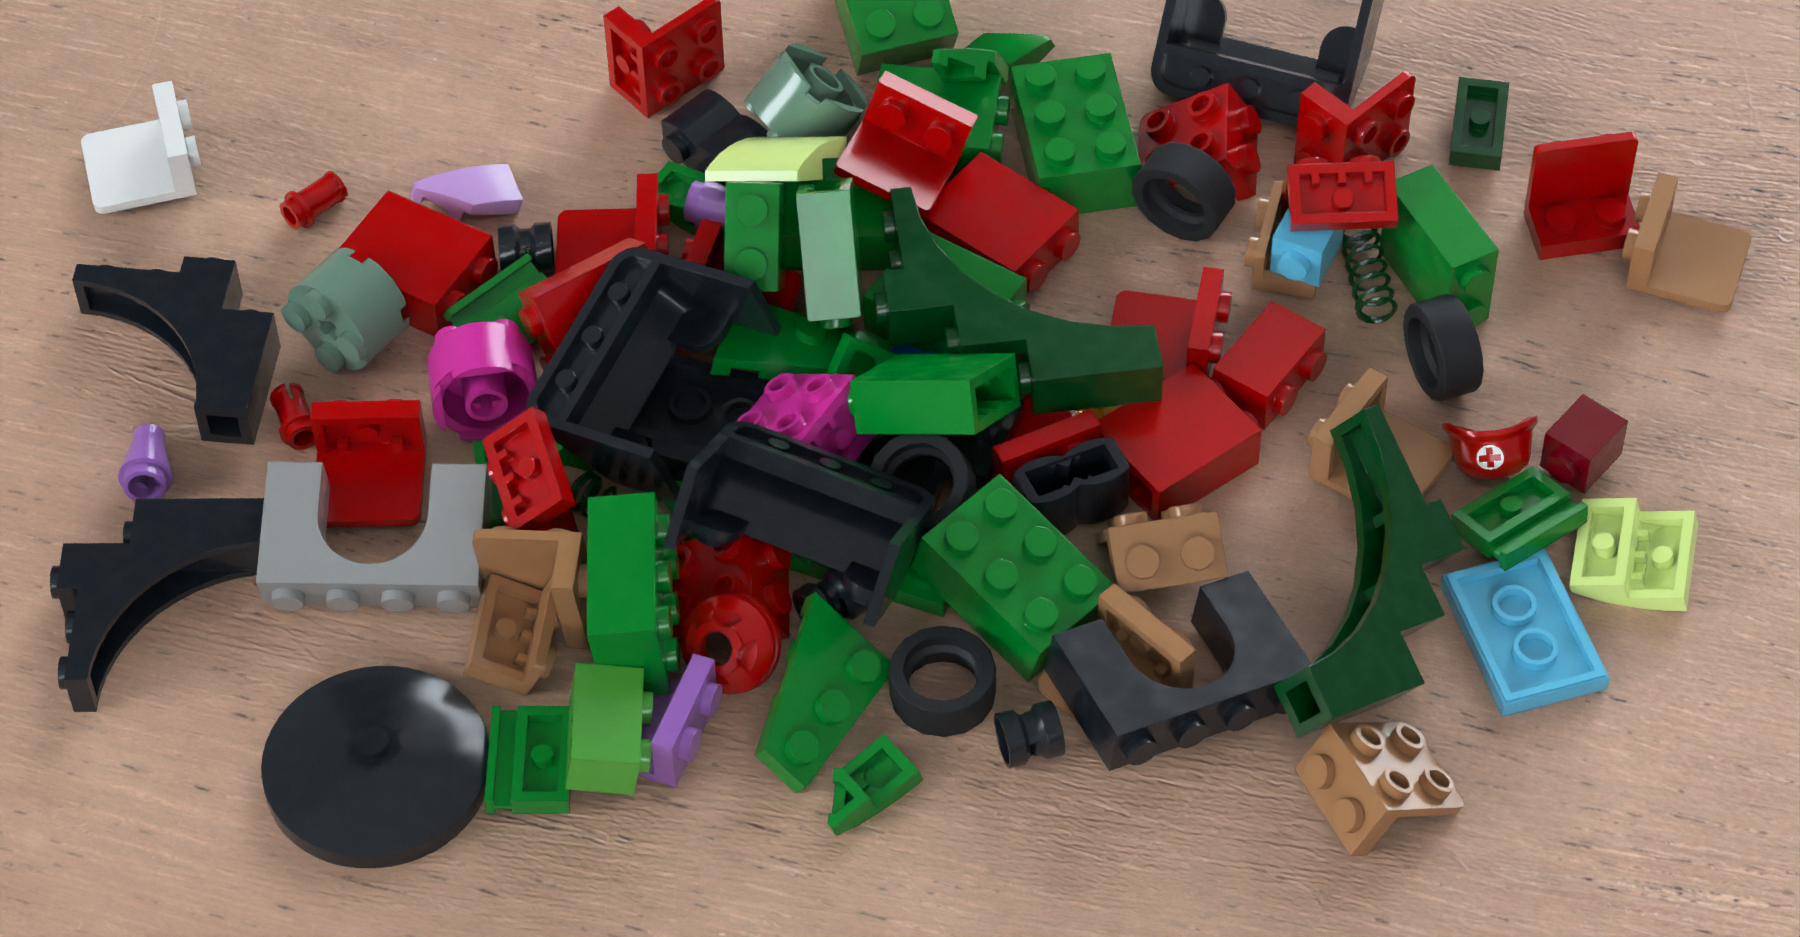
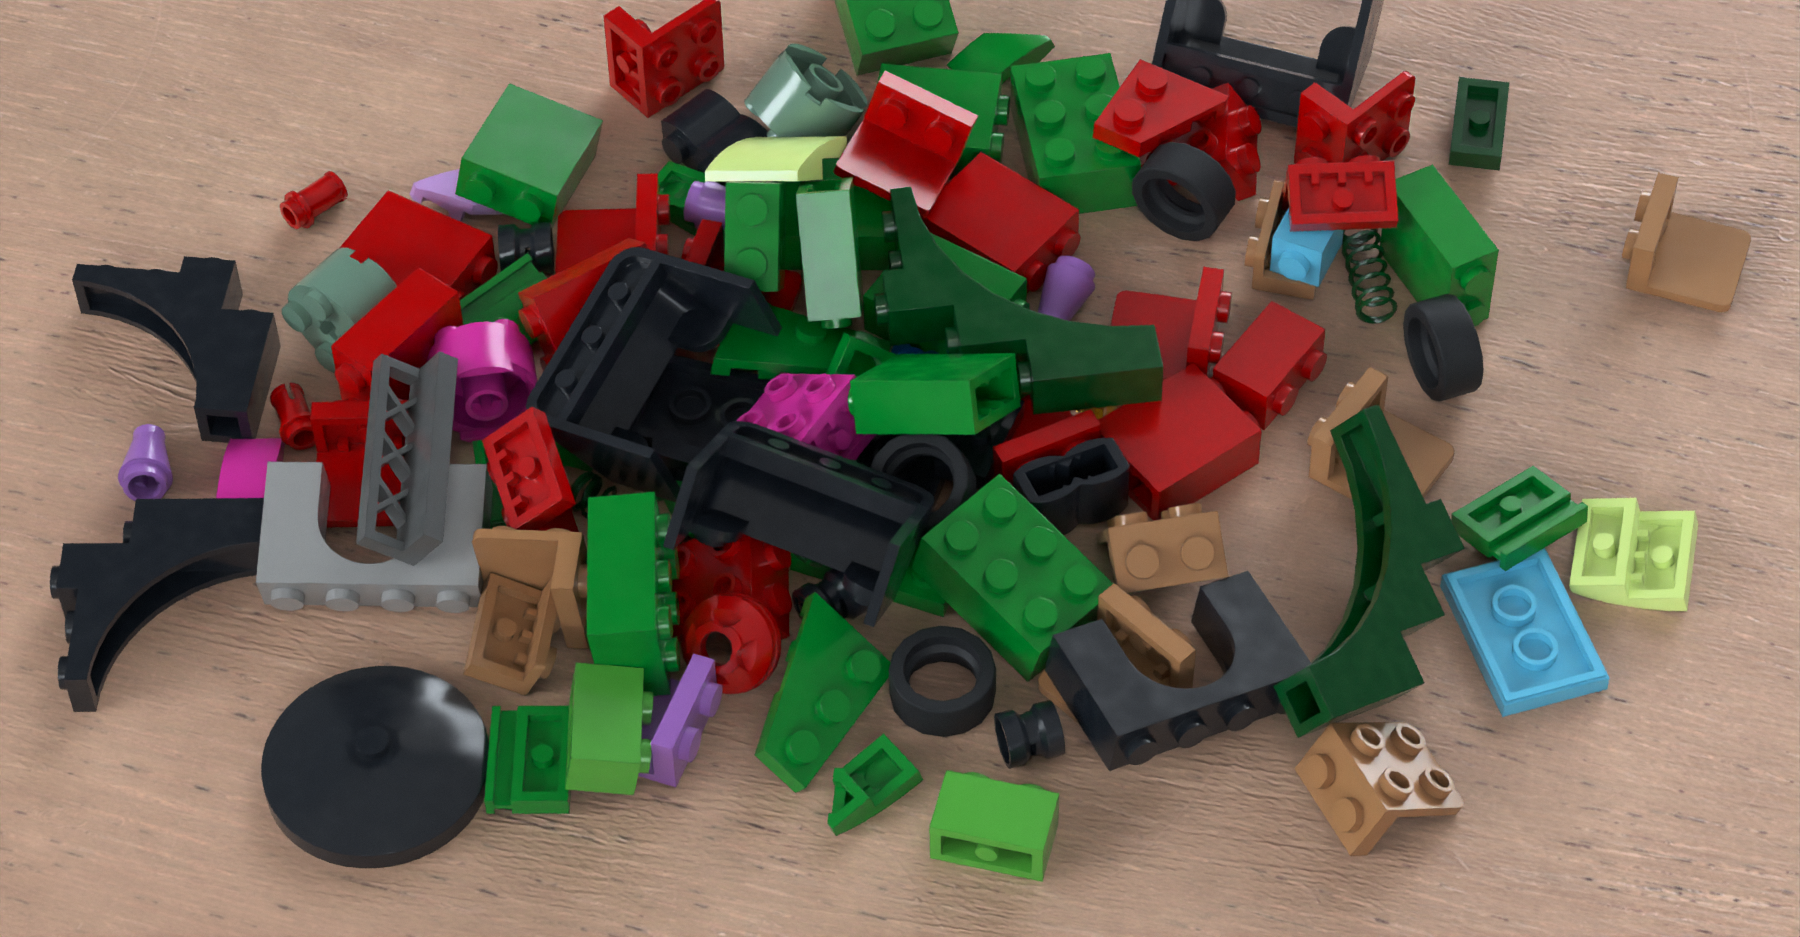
white bracket [81,81,201,214] -> none
green slope [931,48,1009,85] -> none
red helmet [1442,416,1538,480] -> none
red bracket [1523,131,1640,260] -> none
dark red brick [1540,394,1628,494] -> none
none -> dark pink slope [216,438,285,498]
none -> red brick [331,267,463,401]
none -> dark grey fence [356,351,458,566]
none -> green brick [455,83,603,228]
none -> bright green brick [929,770,1059,882]
none -> medium lavender cone [1038,256,1095,321]
none -> red wing [1092,59,1229,157]

